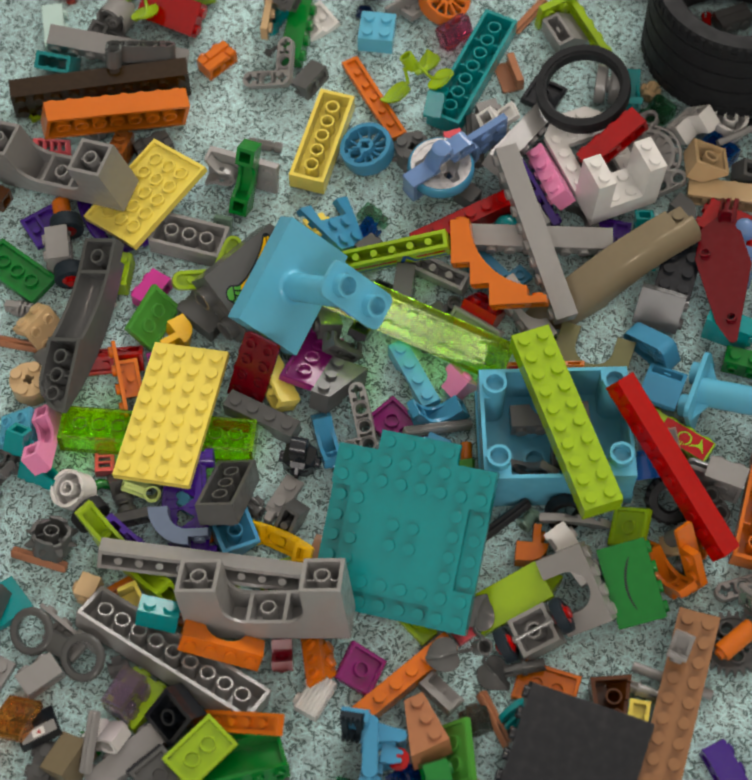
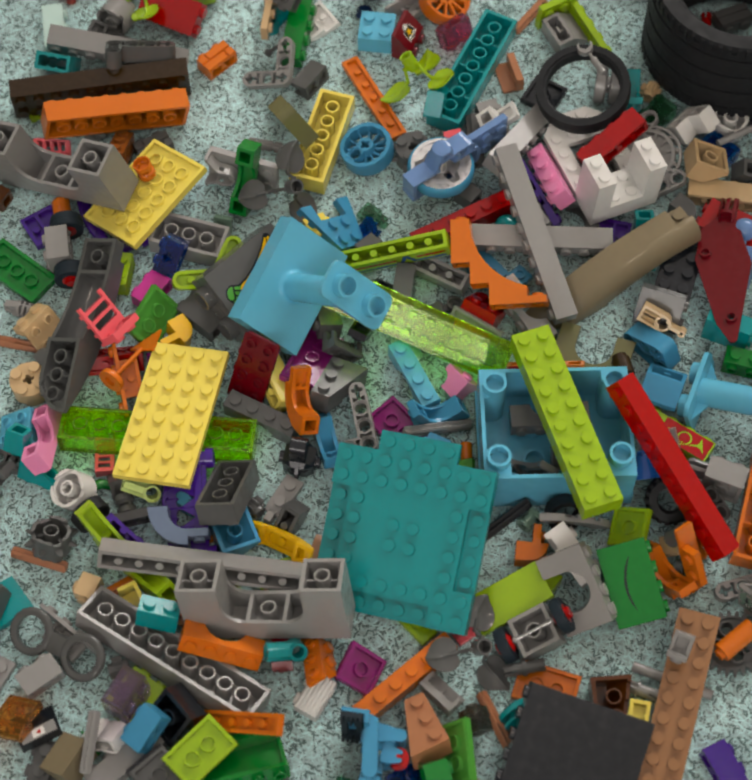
none -> coral plate [76,288,140,347]
none -> orange piece [99,329,162,392]
none -> dark azure brick [120,702,171,754]
none -> orange wheel [133,156,156,182]
none -> clear blue brick [152,233,190,279]
none -> dark grey plant [238,140,318,222]
none -> teal piece [264,638,308,662]
none -> olive beam [268,95,319,149]
none -> orange arch [285,365,320,436]
none -> dark red slope [391,10,425,59]
none -> light grey piece [577,40,607,76]
none -> dark brown brick [611,352,635,374]
none -> tan piece [637,301,687,338]

